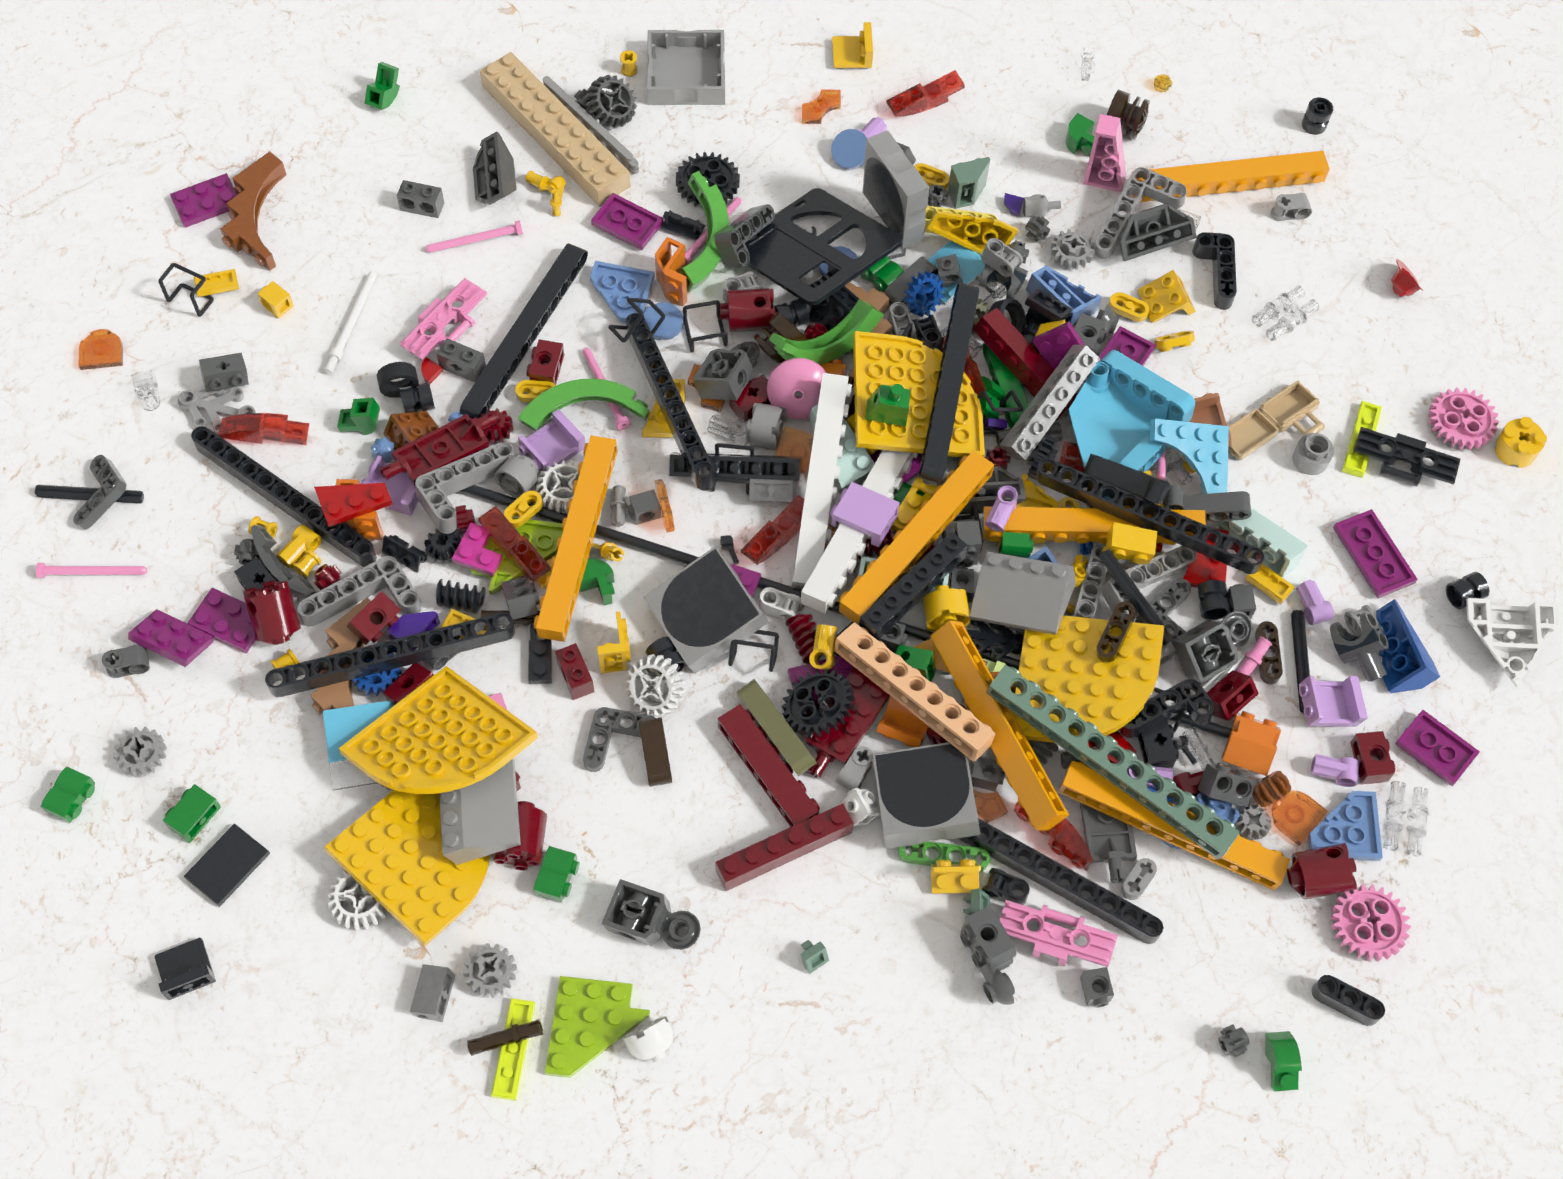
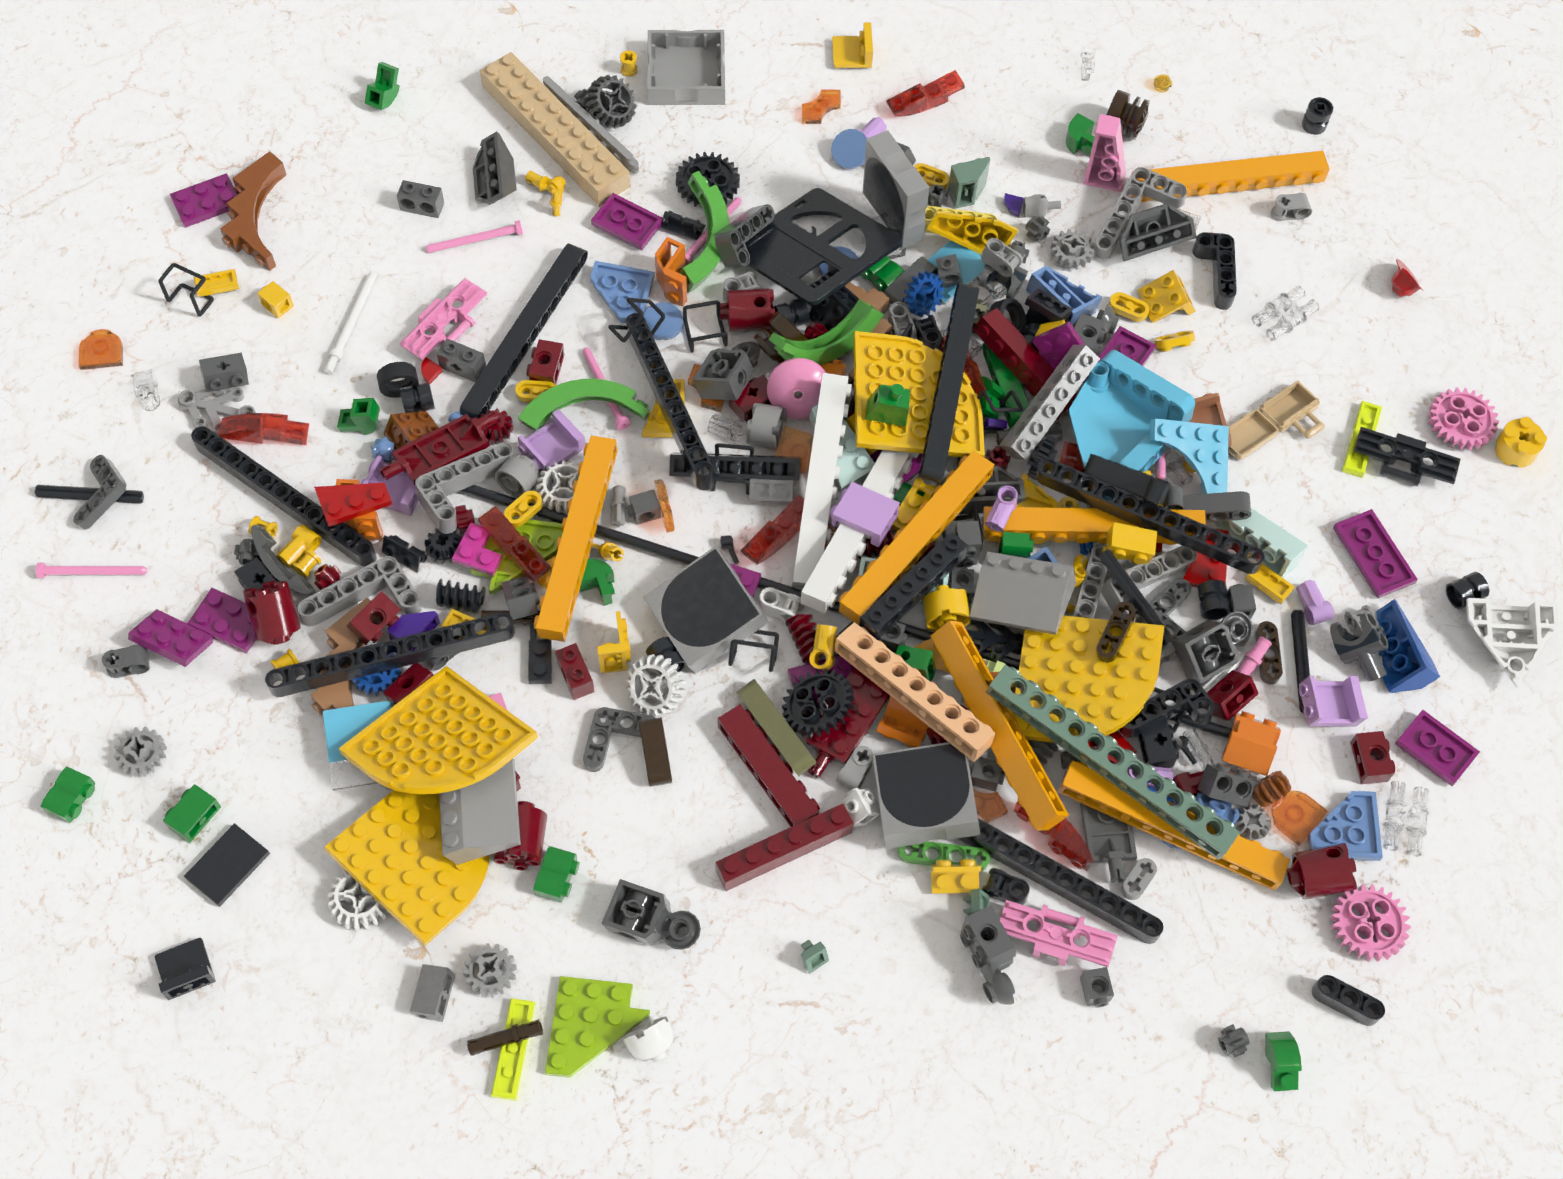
light grey piece [1292,433,1334,475] -> none
lavender piece [1310,754,1360,787] -> none

